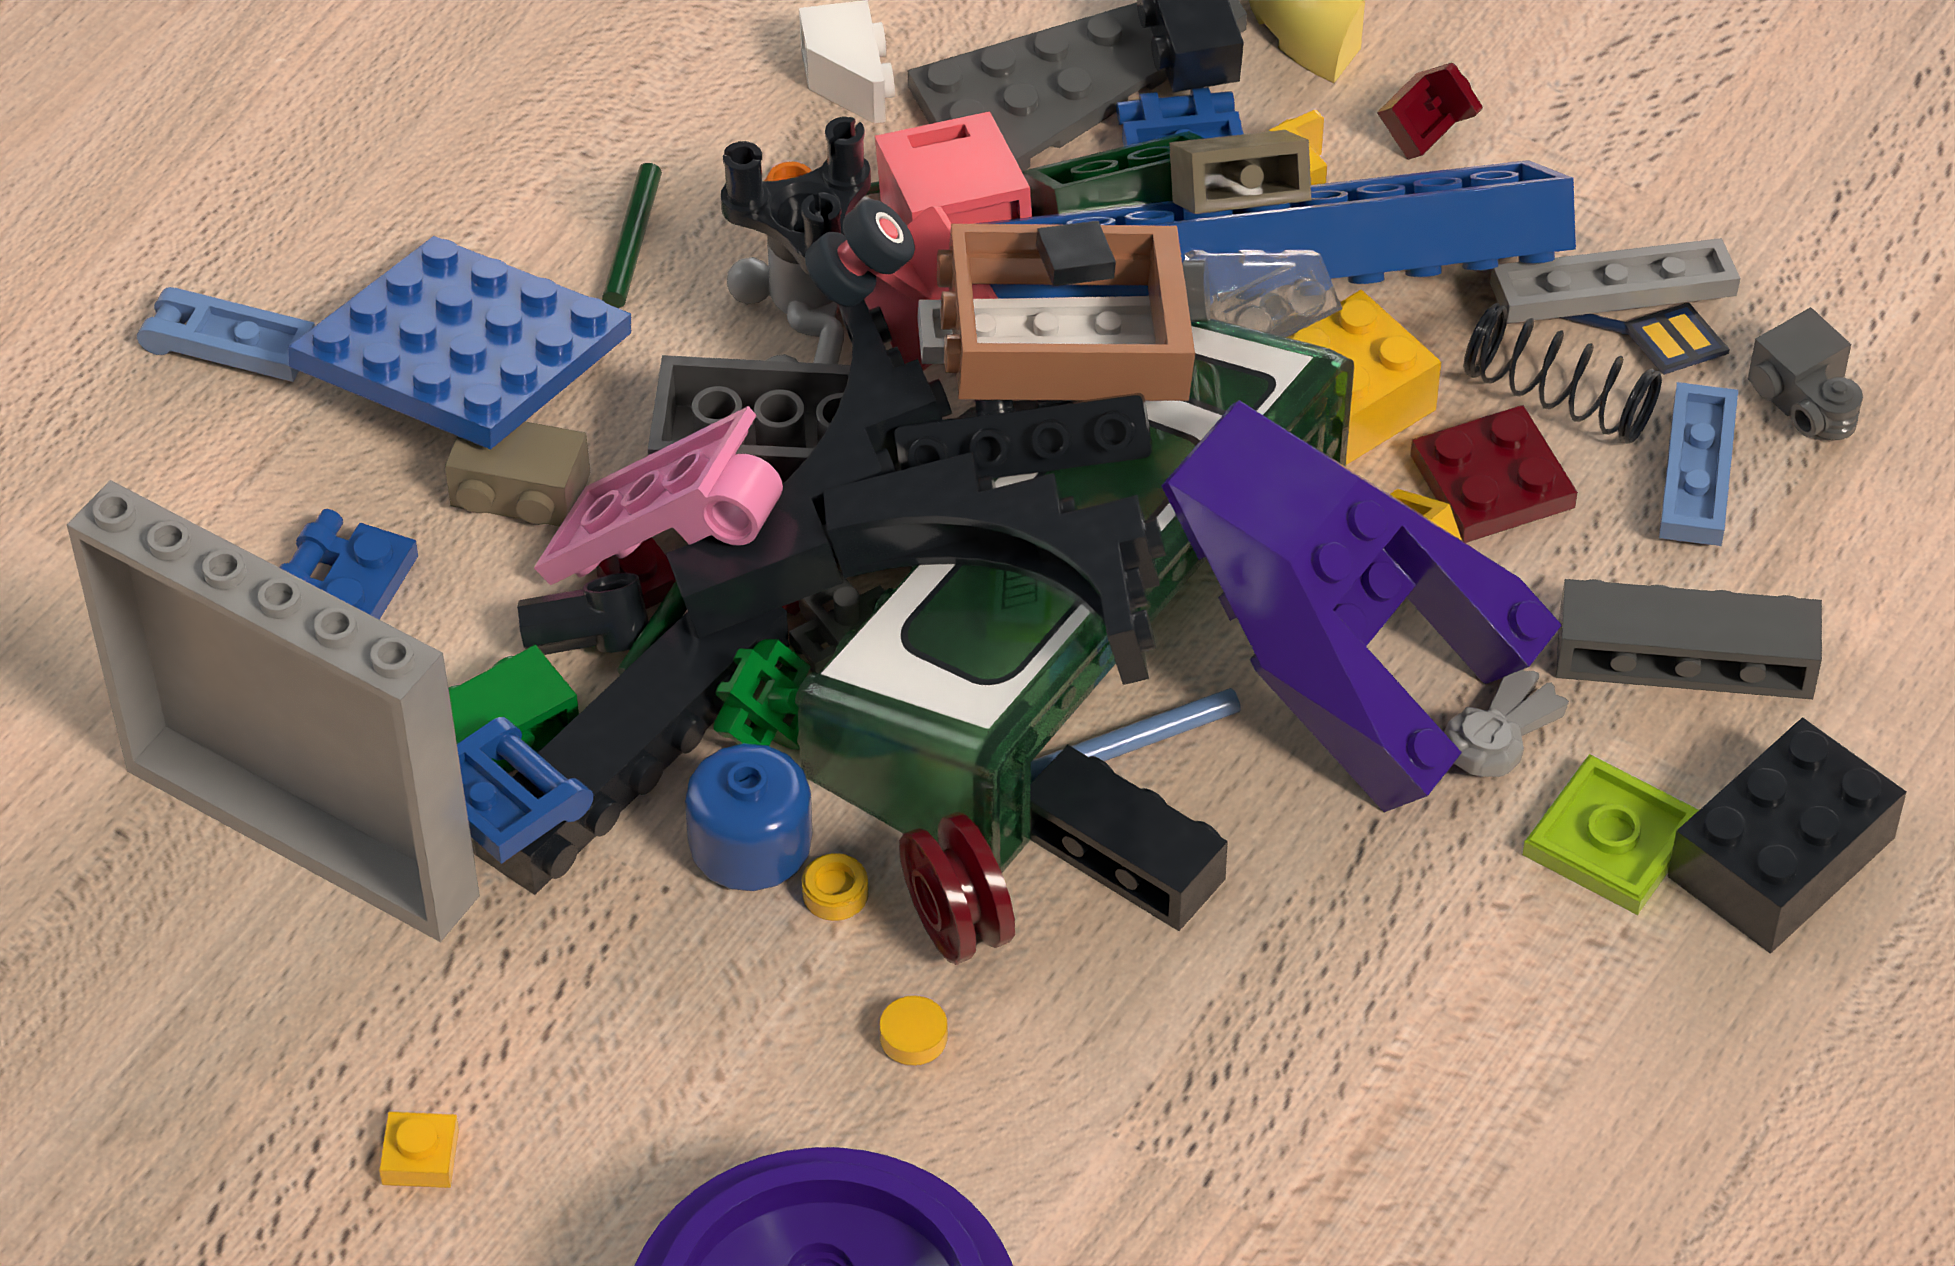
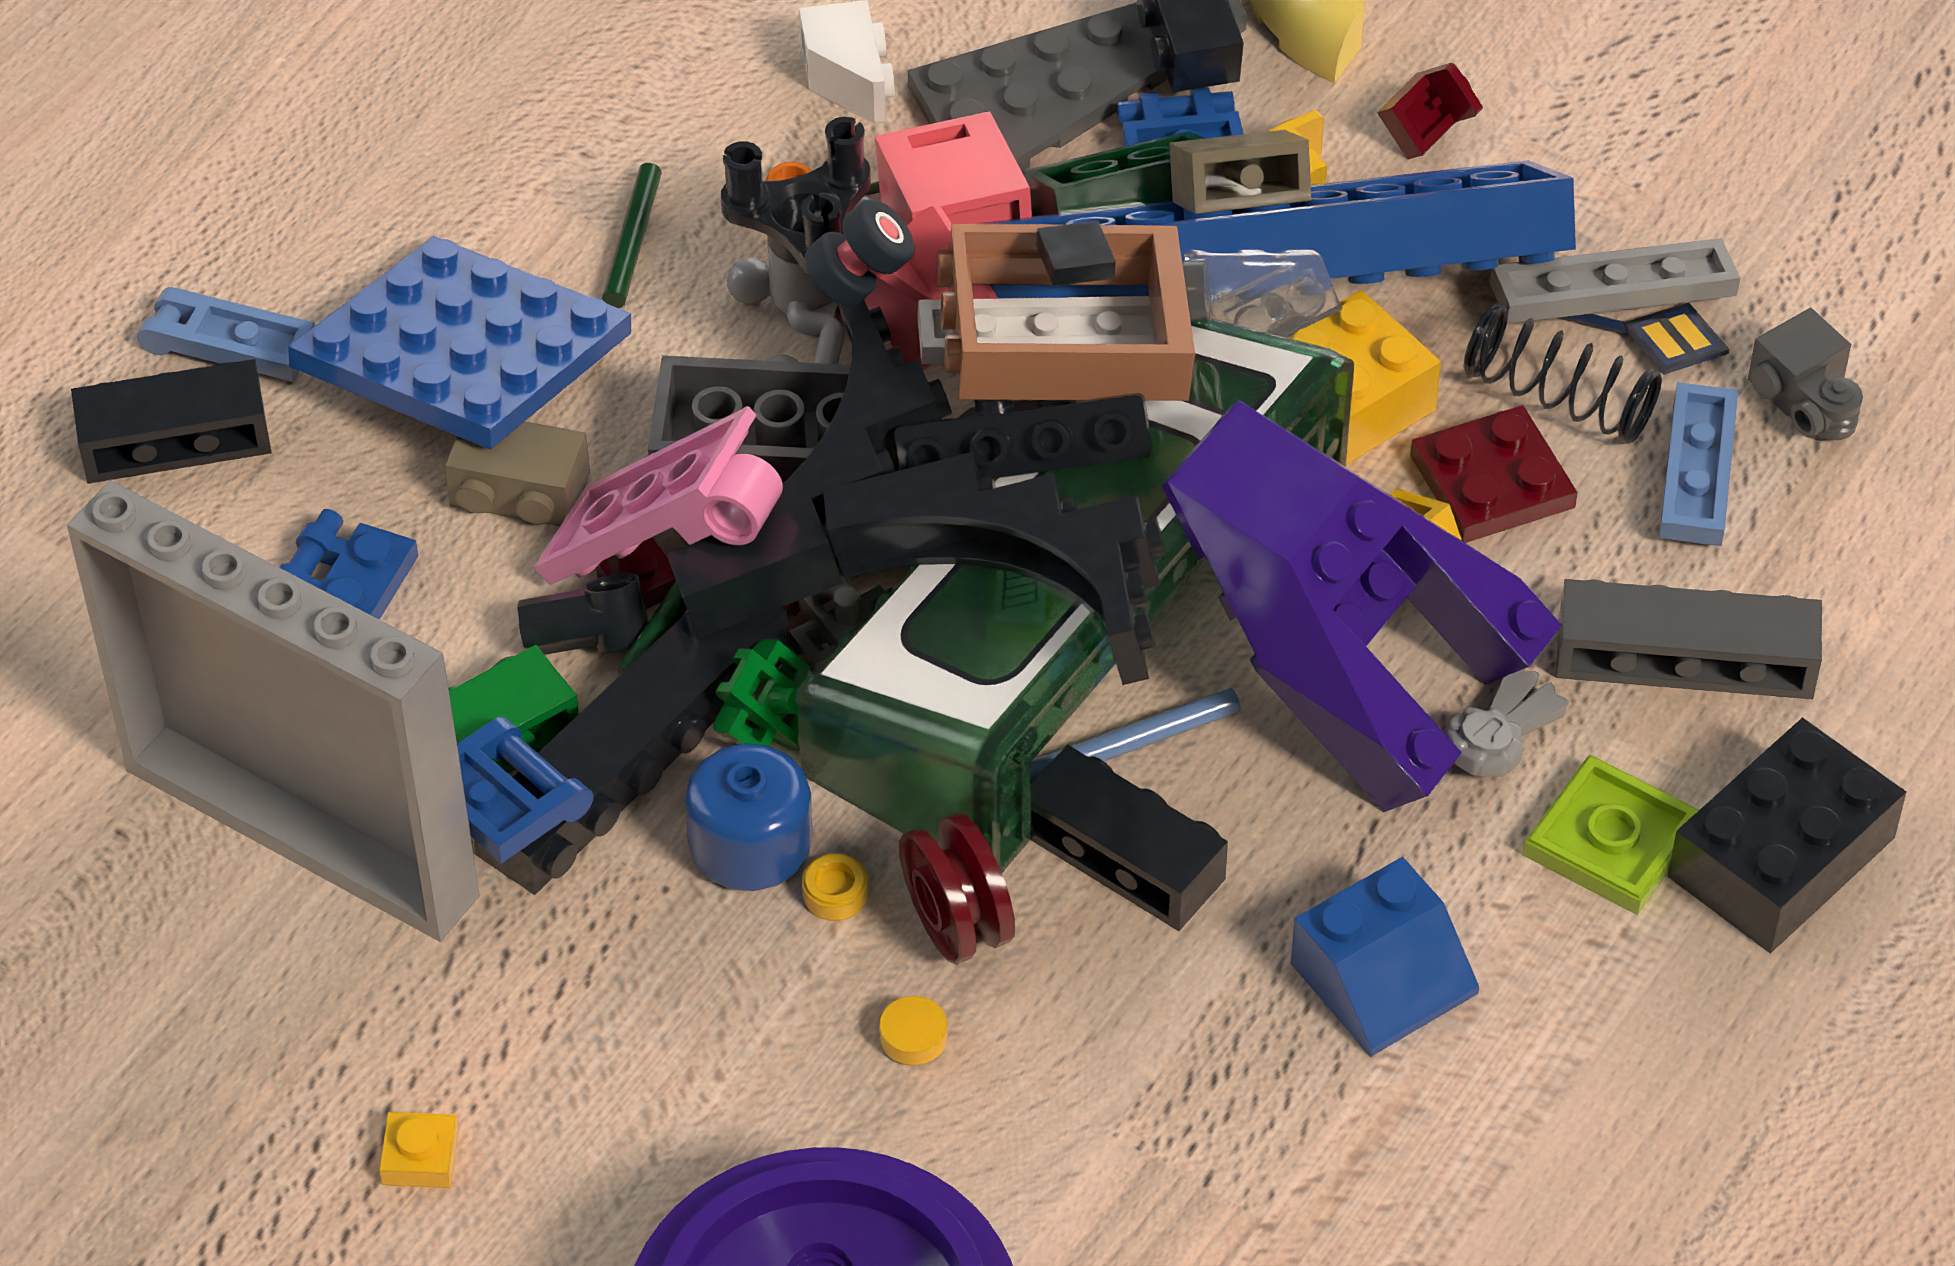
none -> black brick [71,359,272,484]
none -> blue slope [1290,856,1479,1057]

